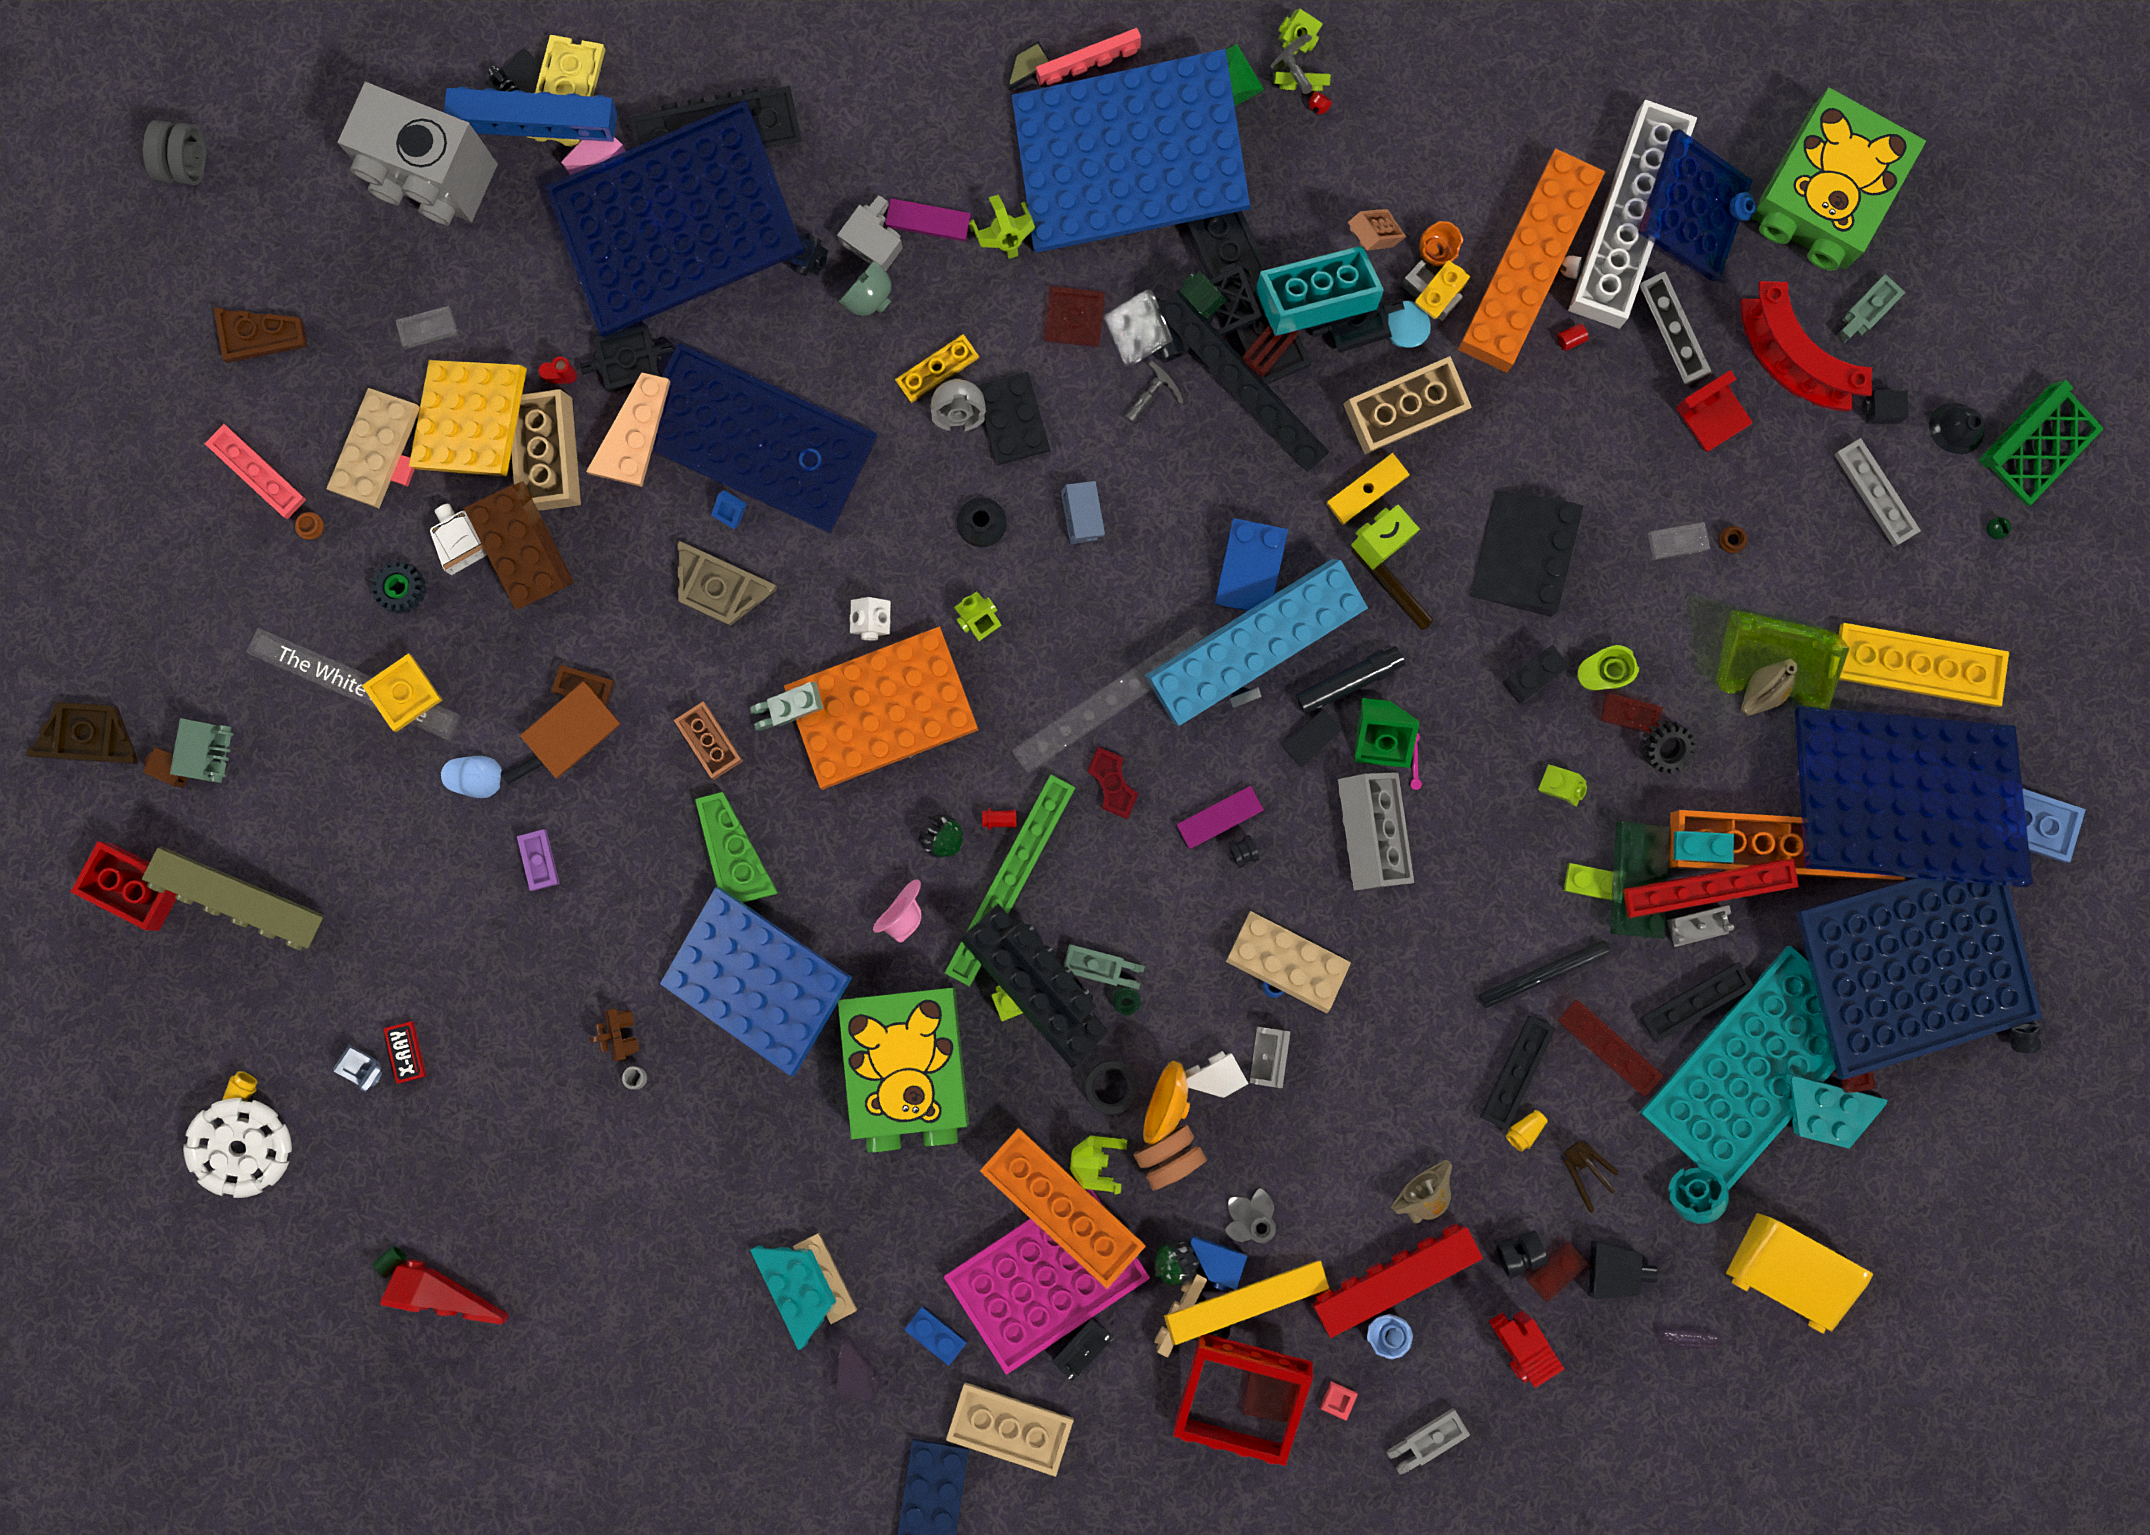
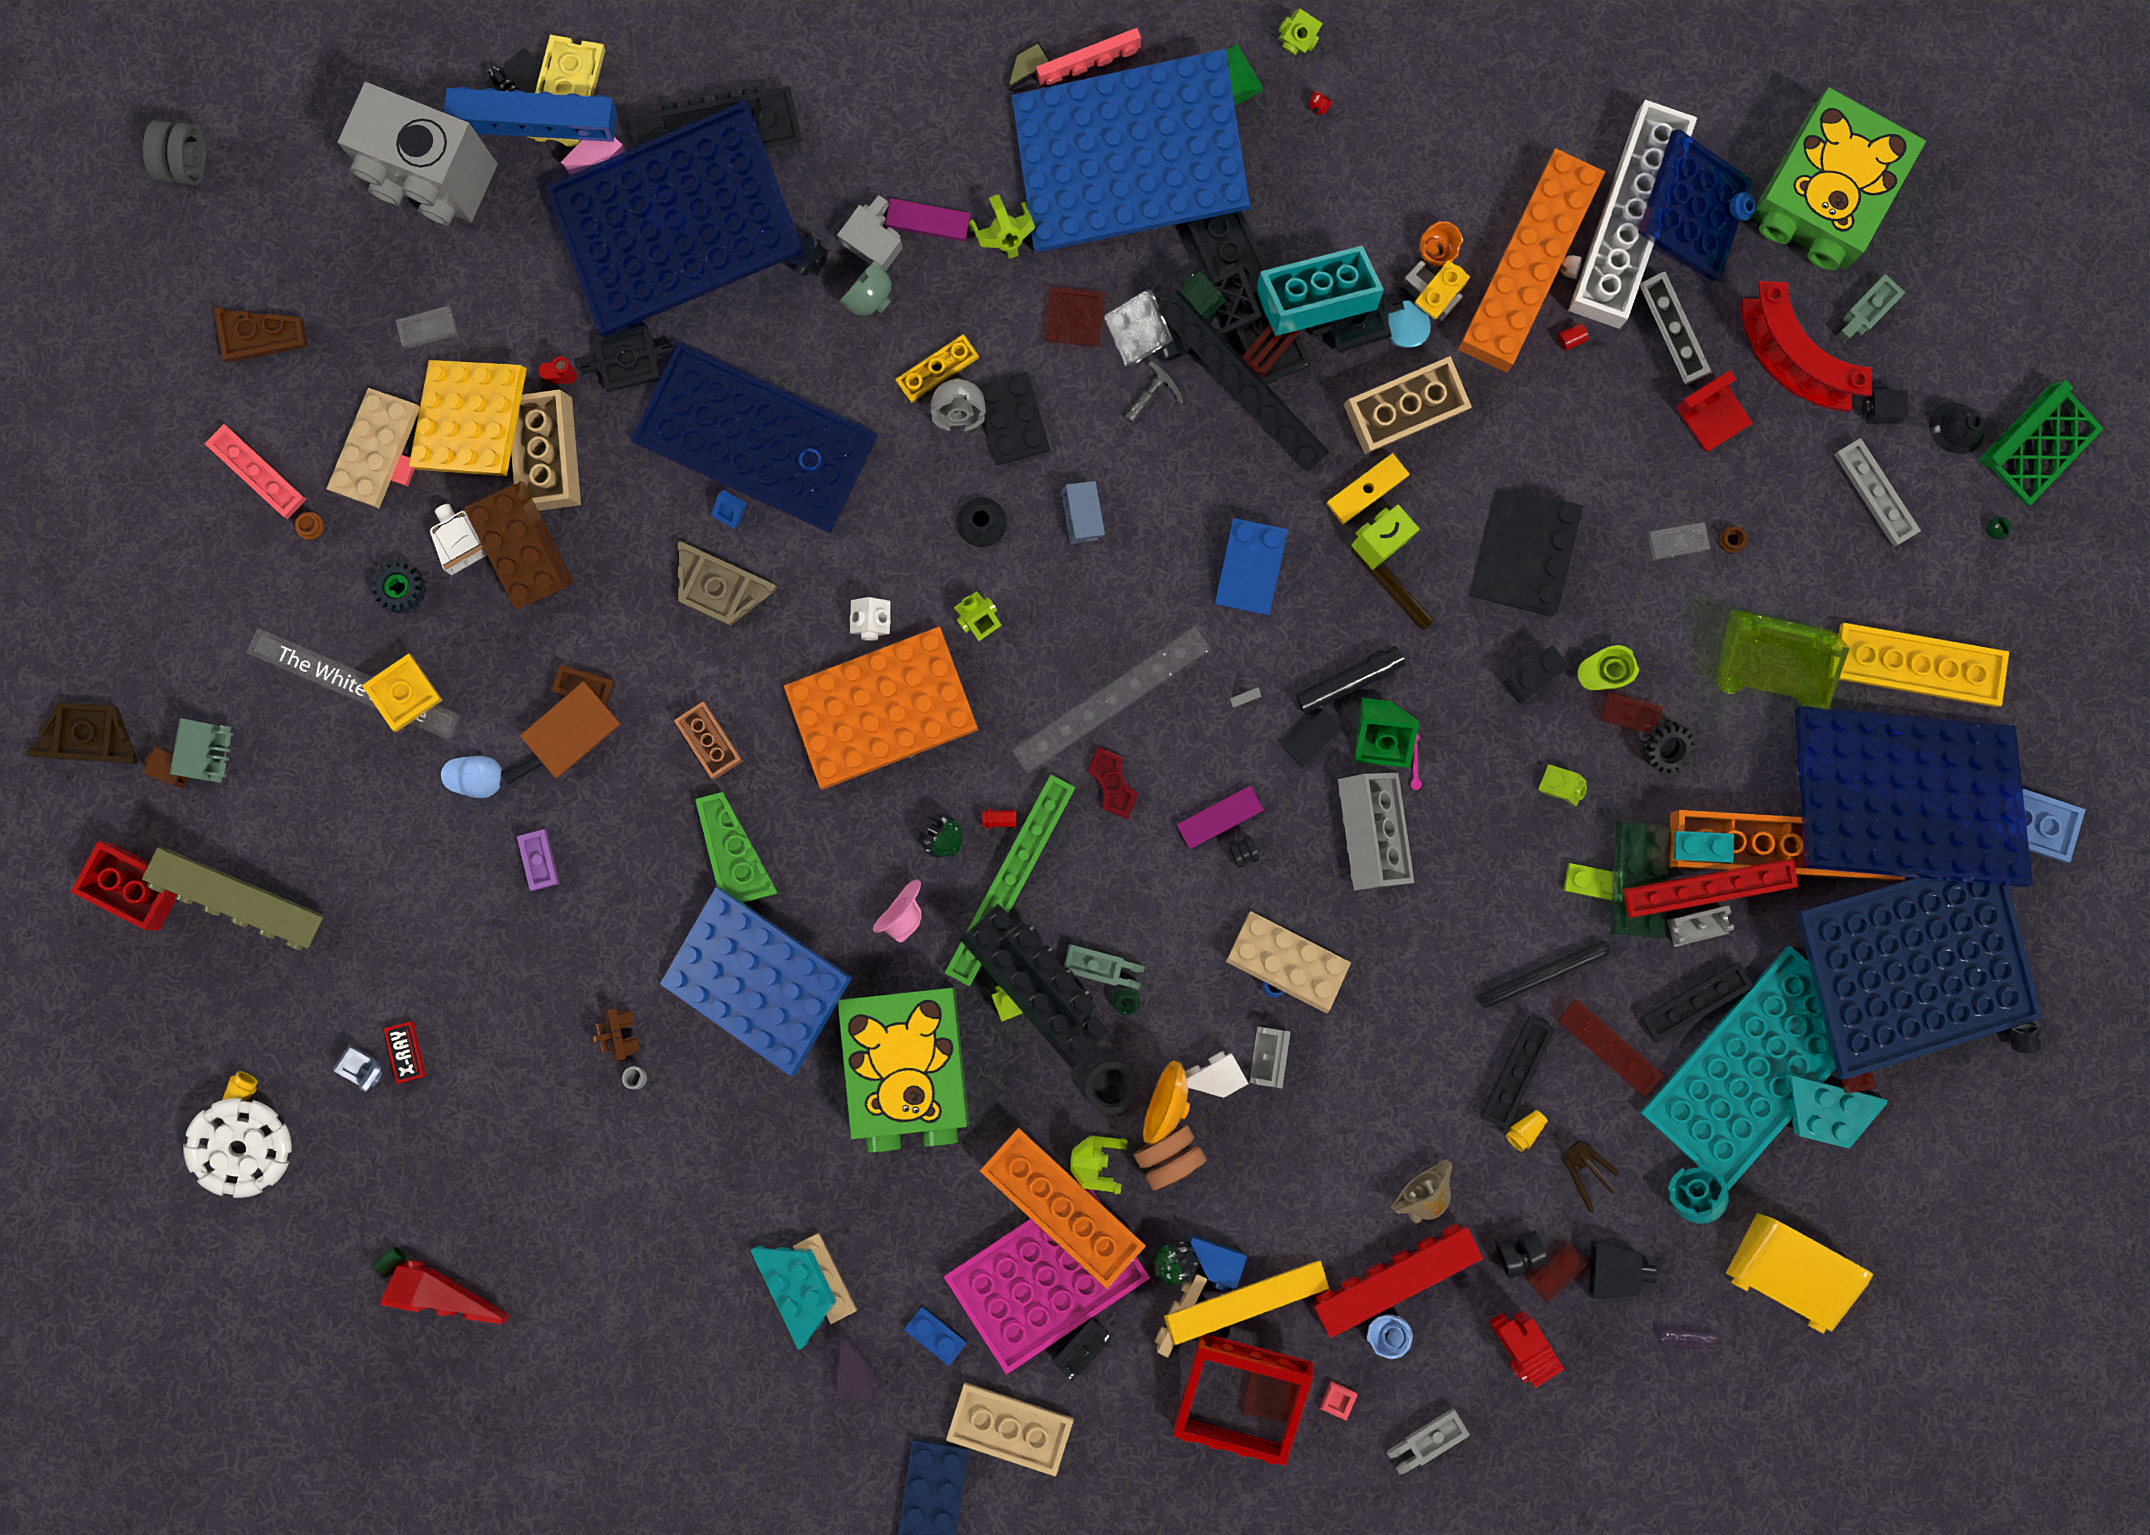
light nougat wing [586,373,670,487] -> none
hinge [750,682,823,731] -> none
dark azure brick [1145,559,1368,726] -> none
flat silver plate [1225,1188,1276,1243] -> none
flat silver piece [1270,34,1312,94] -> none
lime plate [1274,72,1331,91] -> none
nougat piece [1348,209,1406,251] -> none
dark tan hat [1741,659,1797,717] -> none

